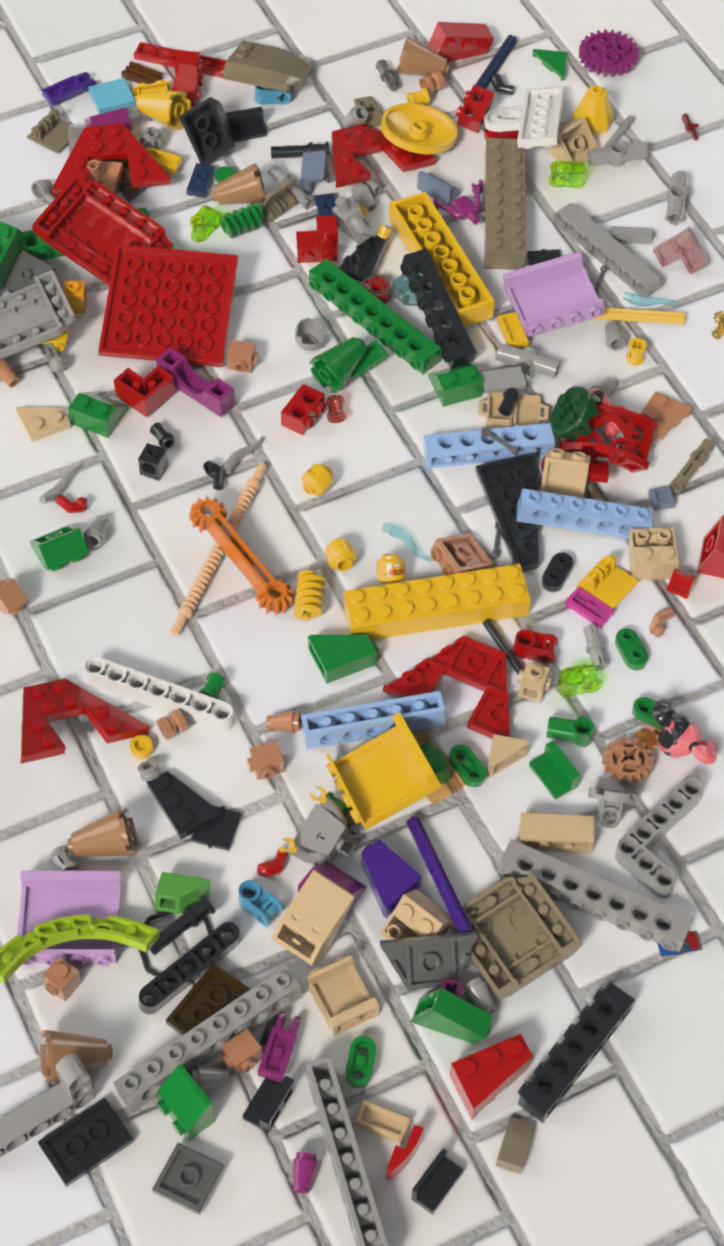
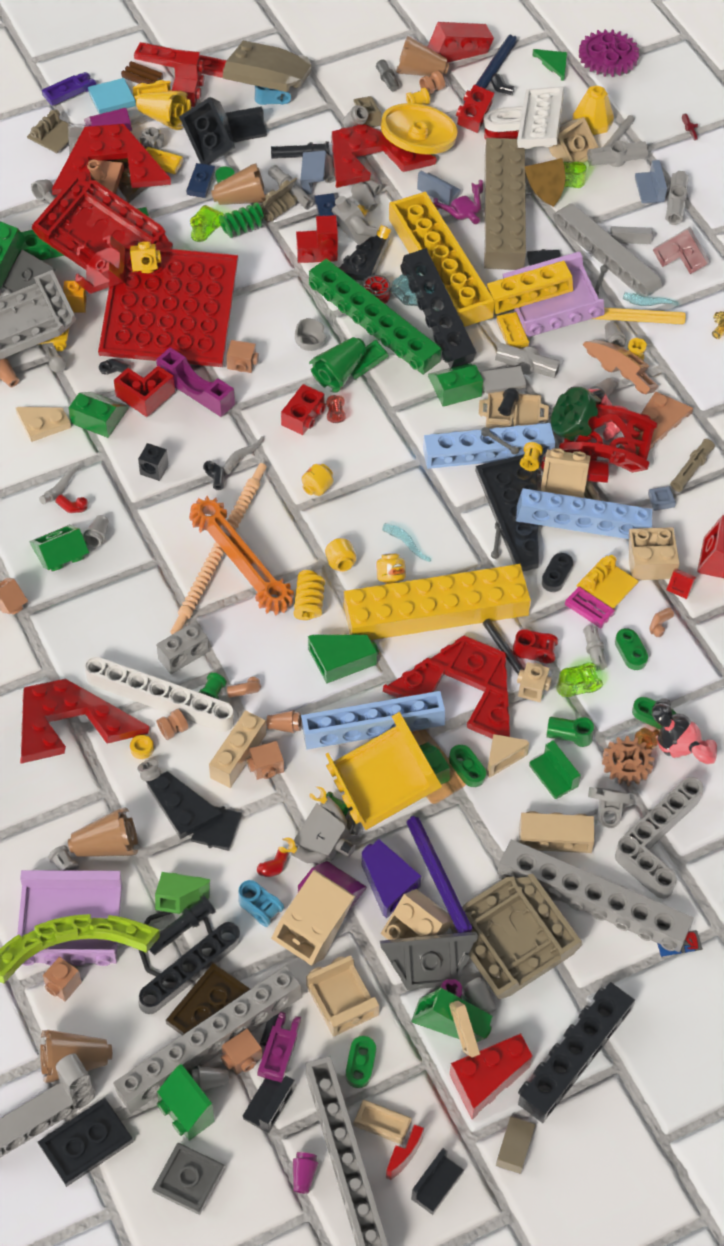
black pin [150,422,174,448] -> none
nougat plate [430,533,494,576] -> none
none -> red panel [75,235,125,294]
none -> black arm [98,359,131,375]
none -> yellow brick [130,242,161,273]
none -> light grey brick [156,622,209,674]
none -> tan brick [209,710,266,788]
none -> nougat arm [227,677,261,698]
none -> tan tile [449,1001,480,1057]
none -> yellow brick [487,261,573,314]
none -> yellow bush [520,442,543,471]
none -> pearl gold shield [524,158,566,207]
none -> nougat slope [583,340,659,395]
none -> sand blue panel [635,160,667,204]

